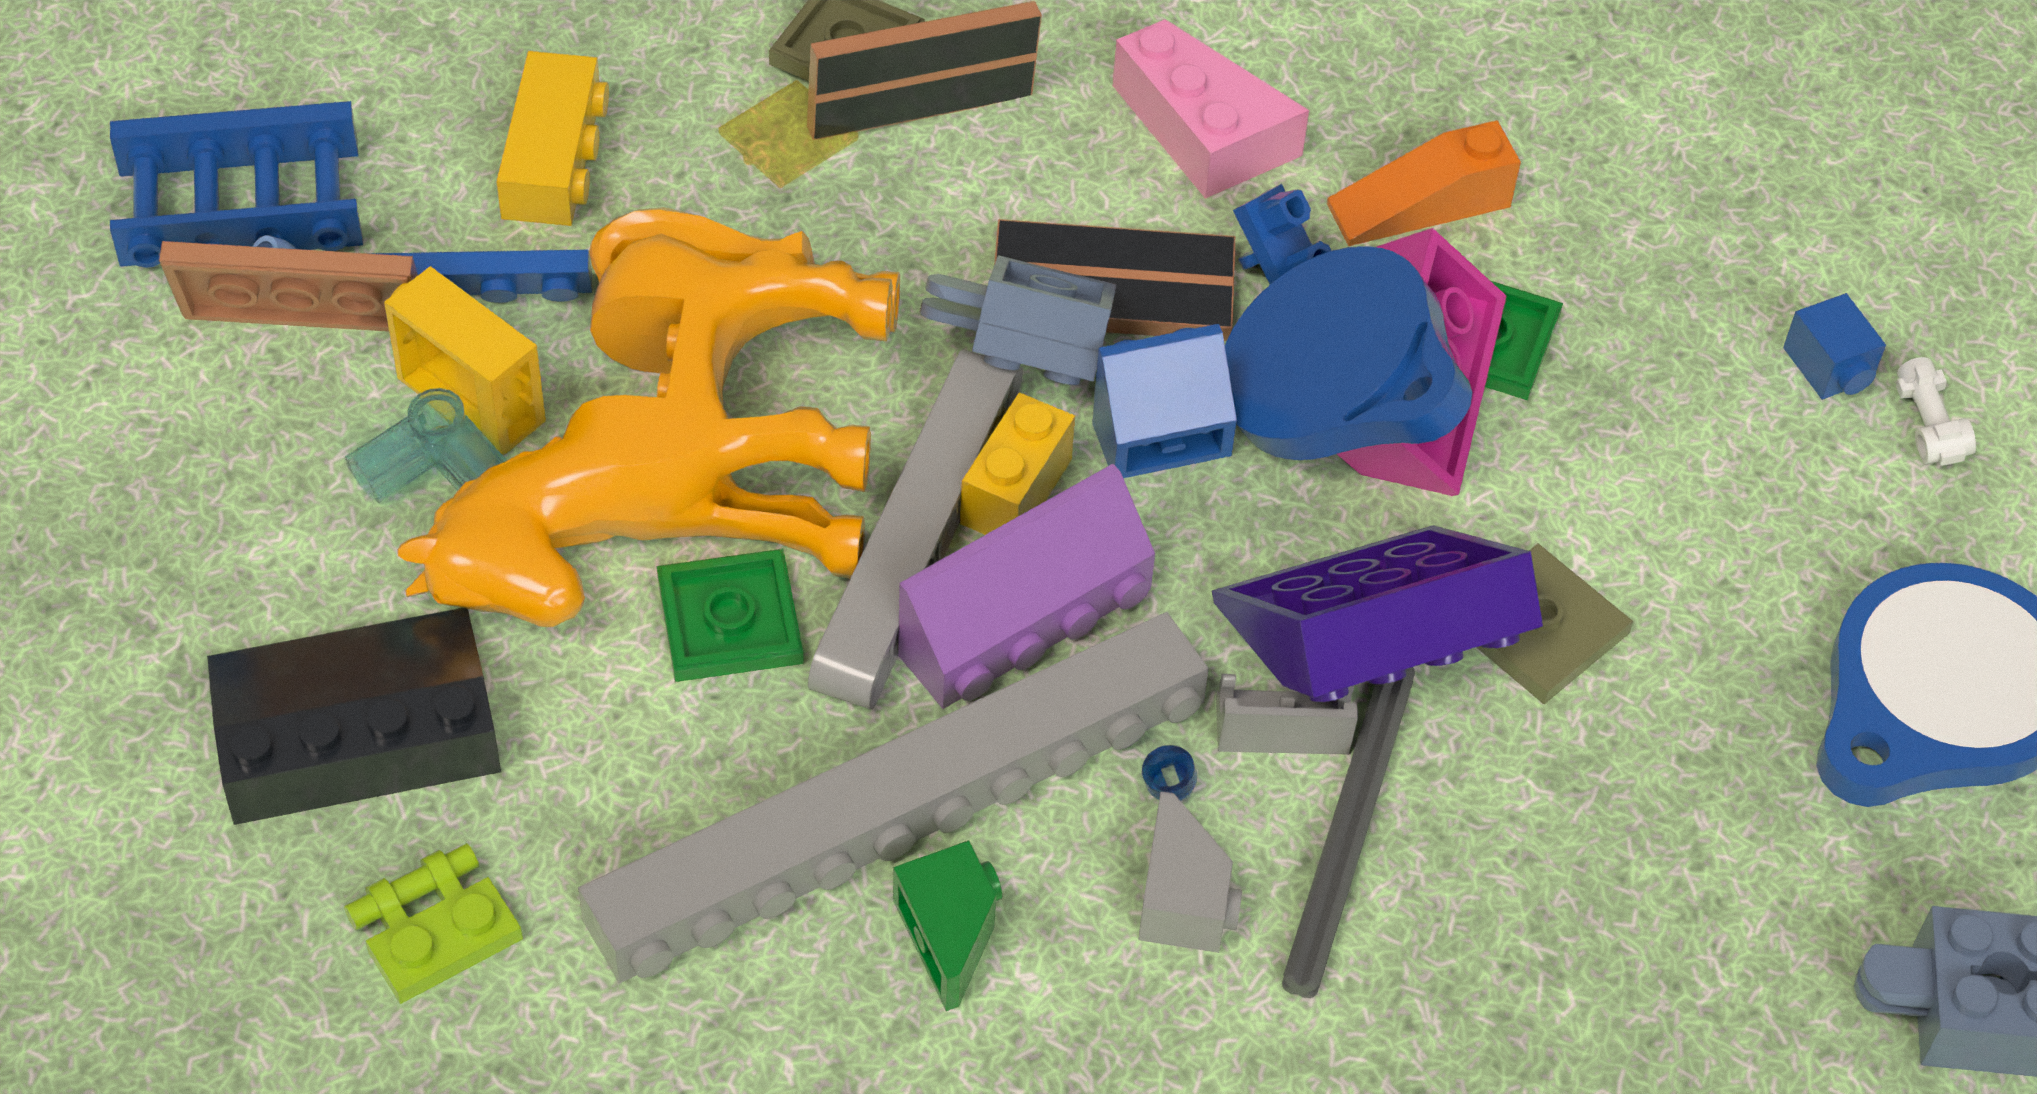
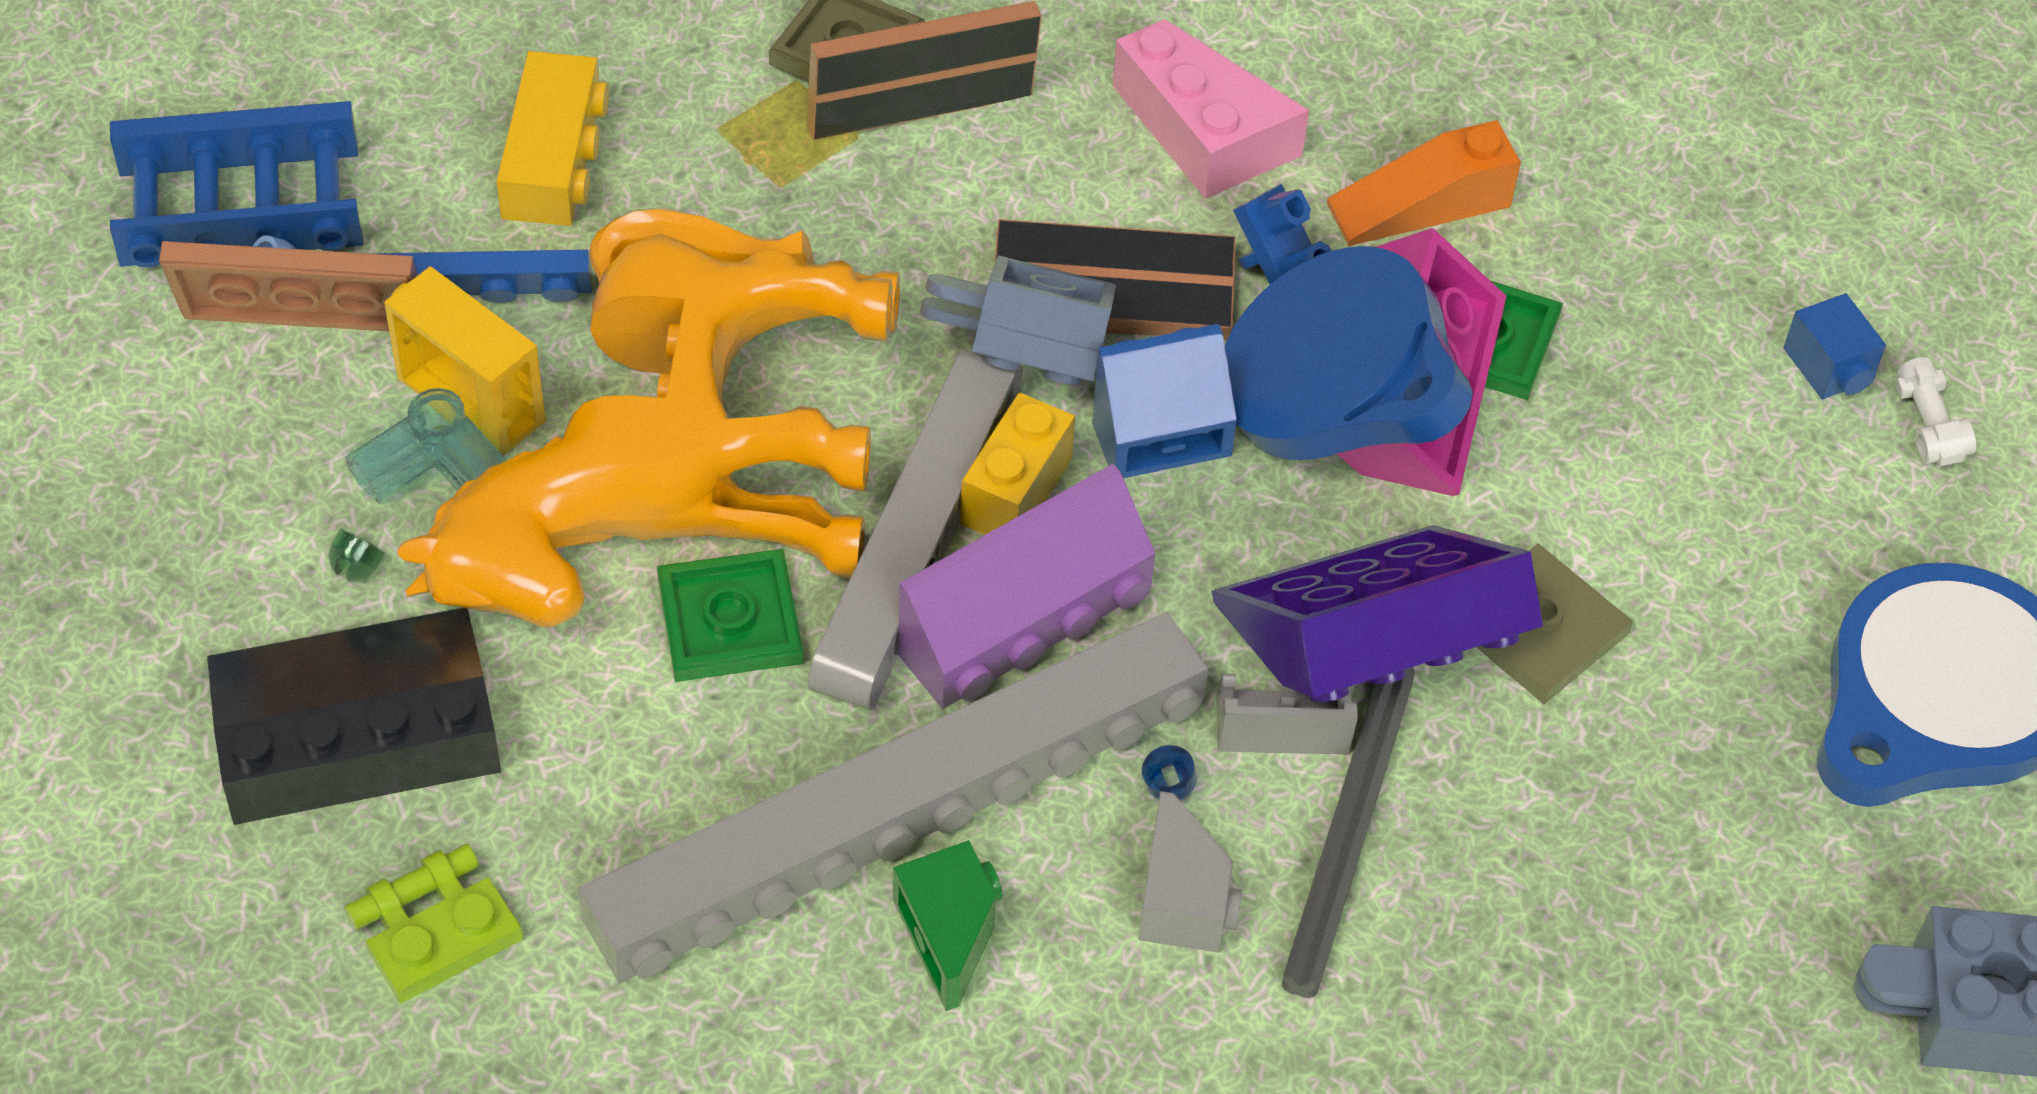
none -> clear green hinge [328,528,386,582]

